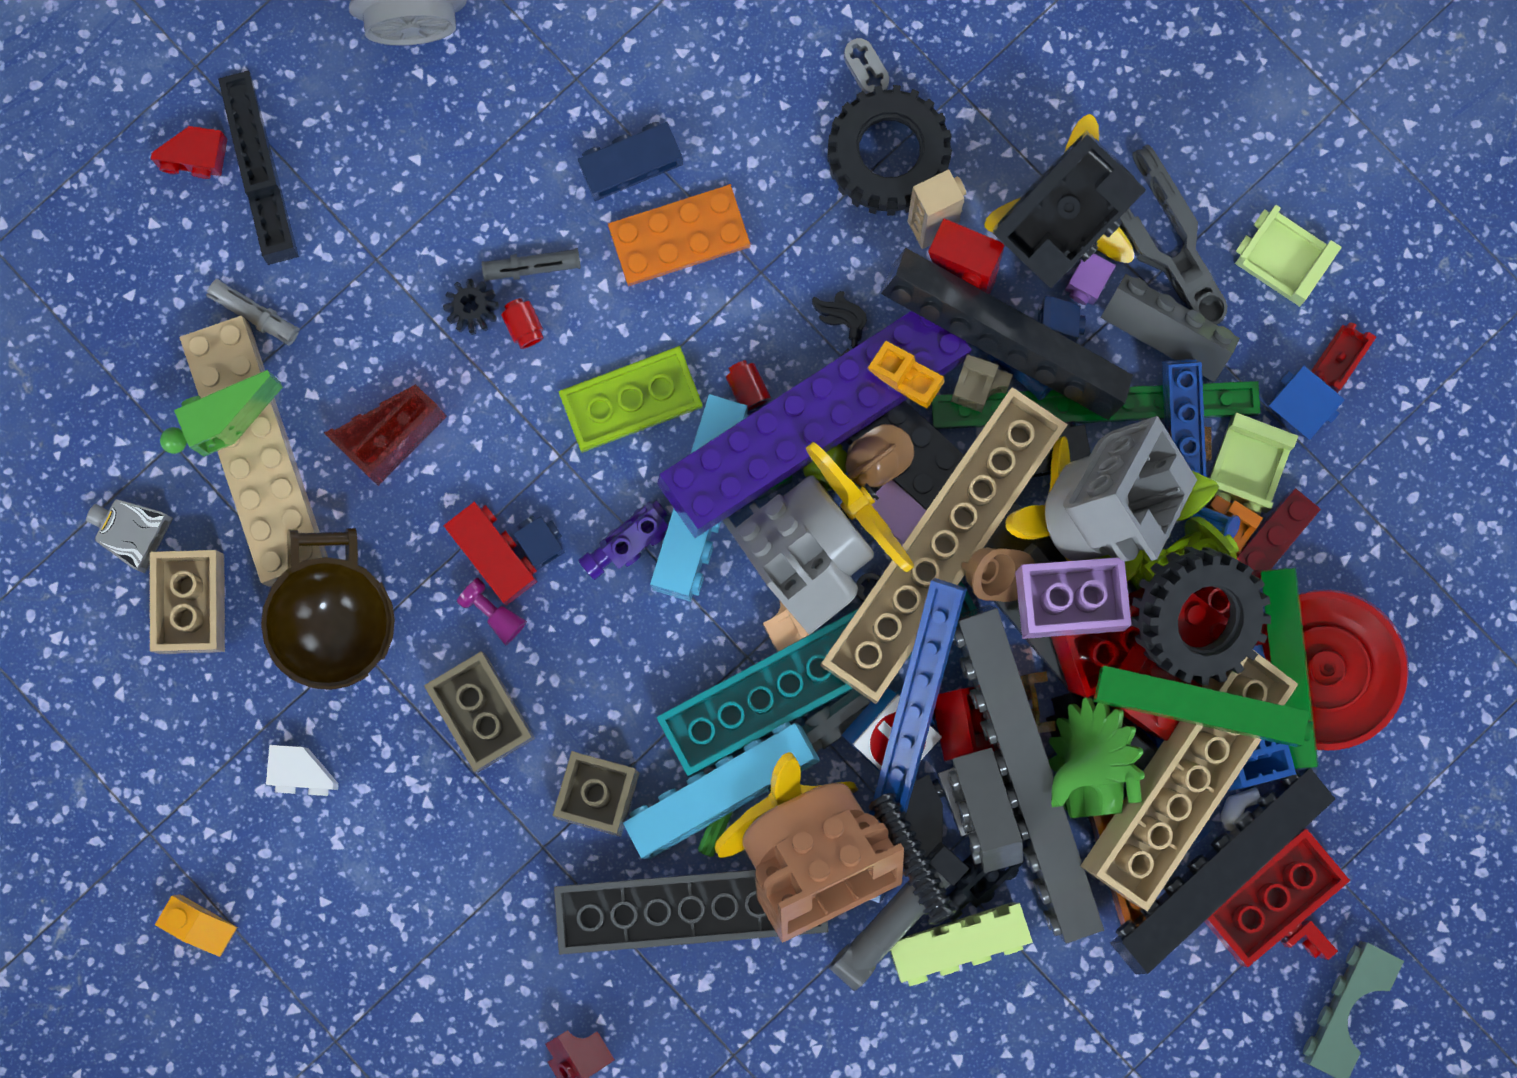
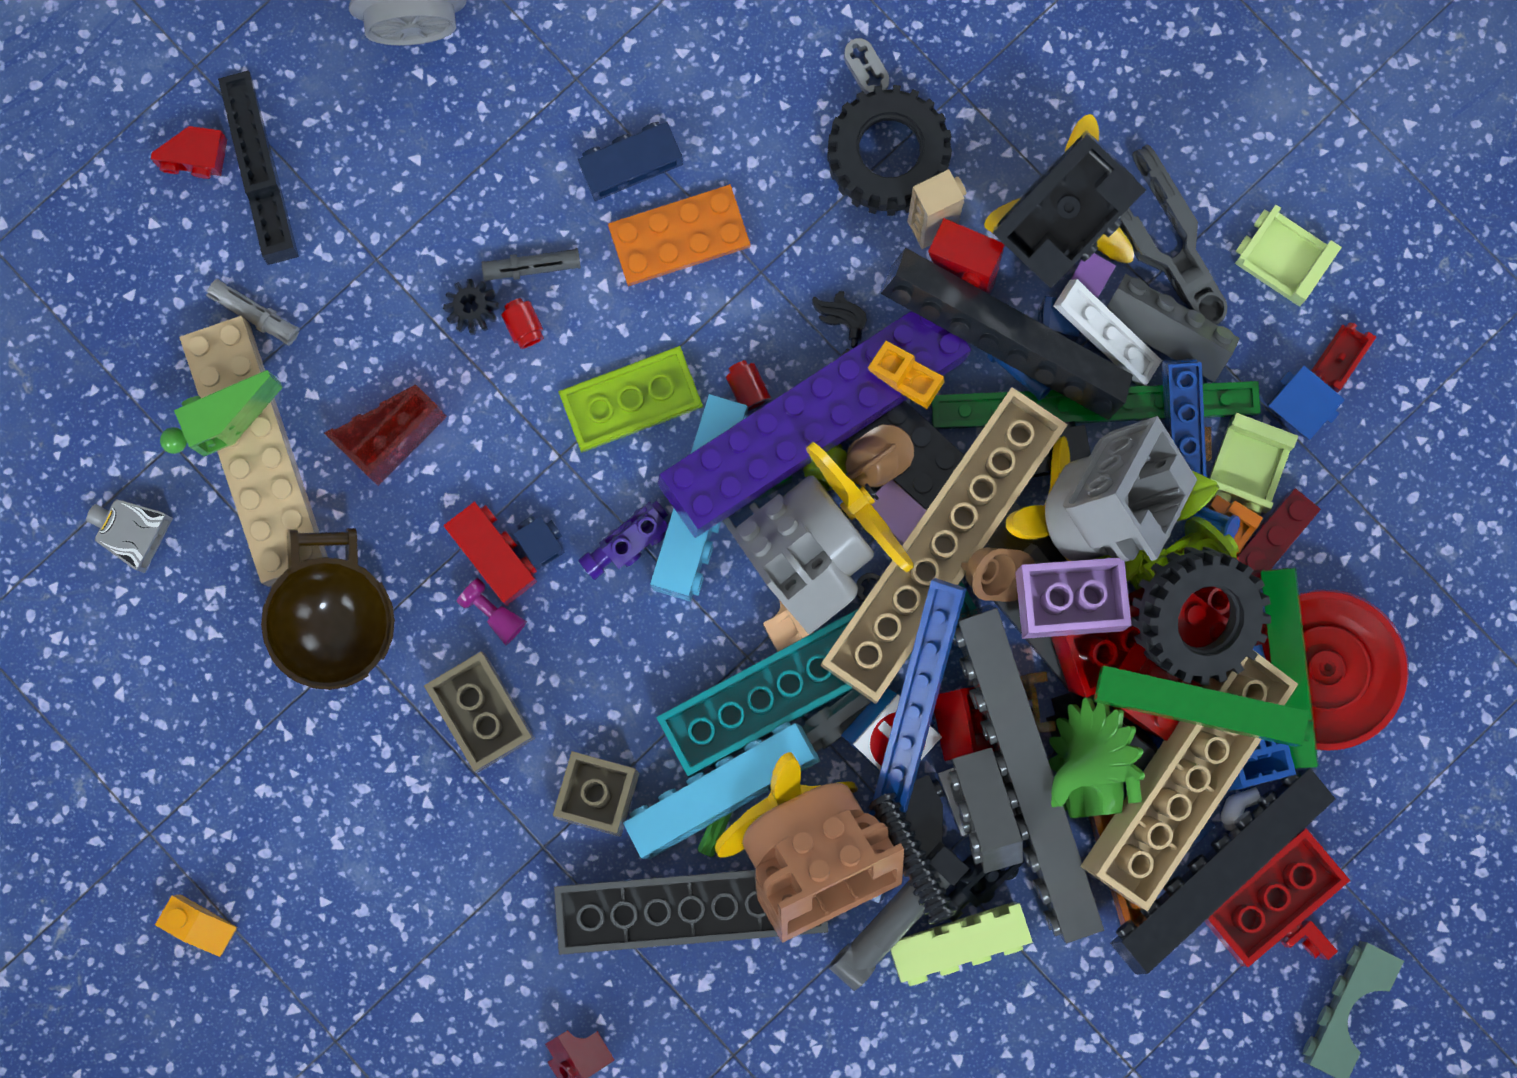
tan brick [150,550,225,654] -> none
white slope [266,745,338,796] -> none
dark tan brick [951,354,1013,412] -> none
none -> white plate [1053,279,1162,386]

